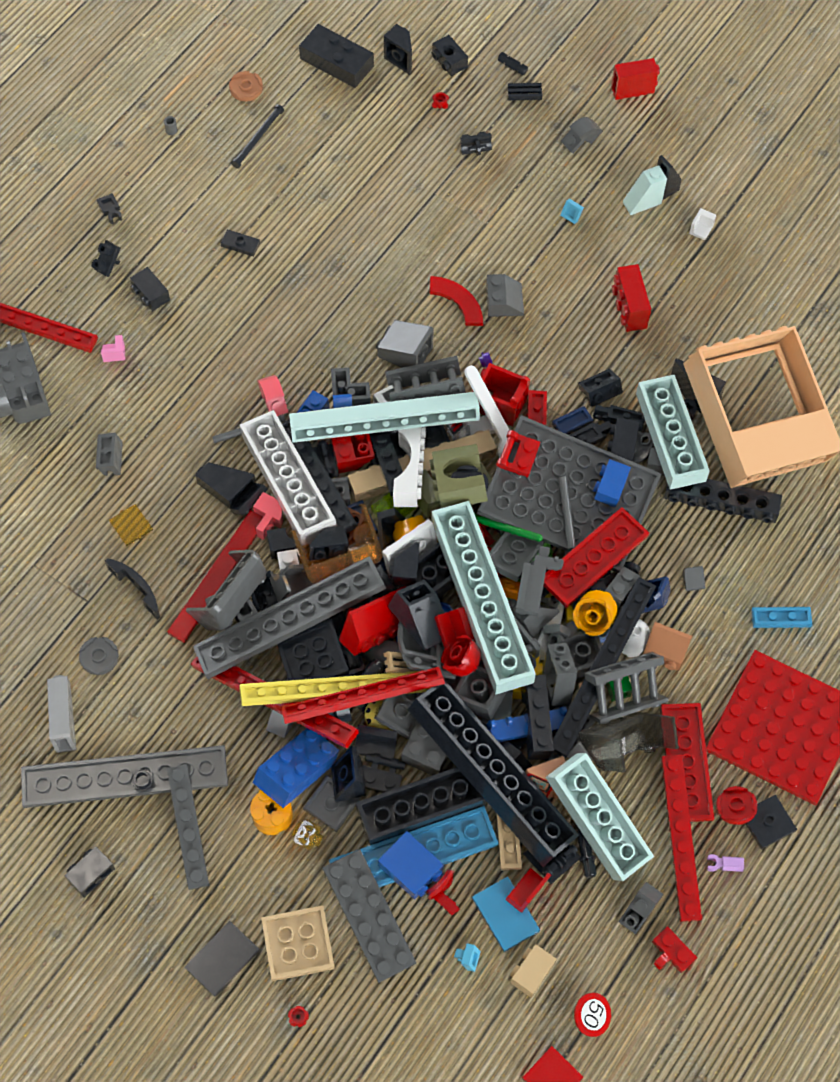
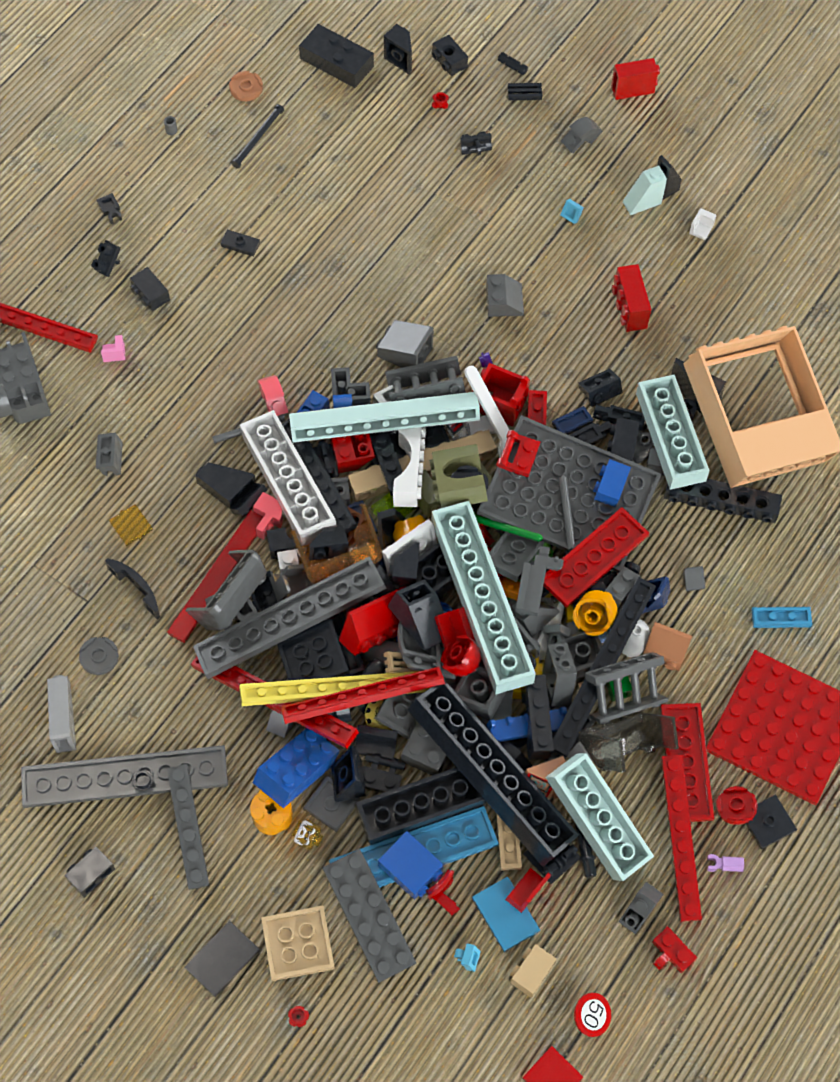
red tile [430,276,483,326] -> none

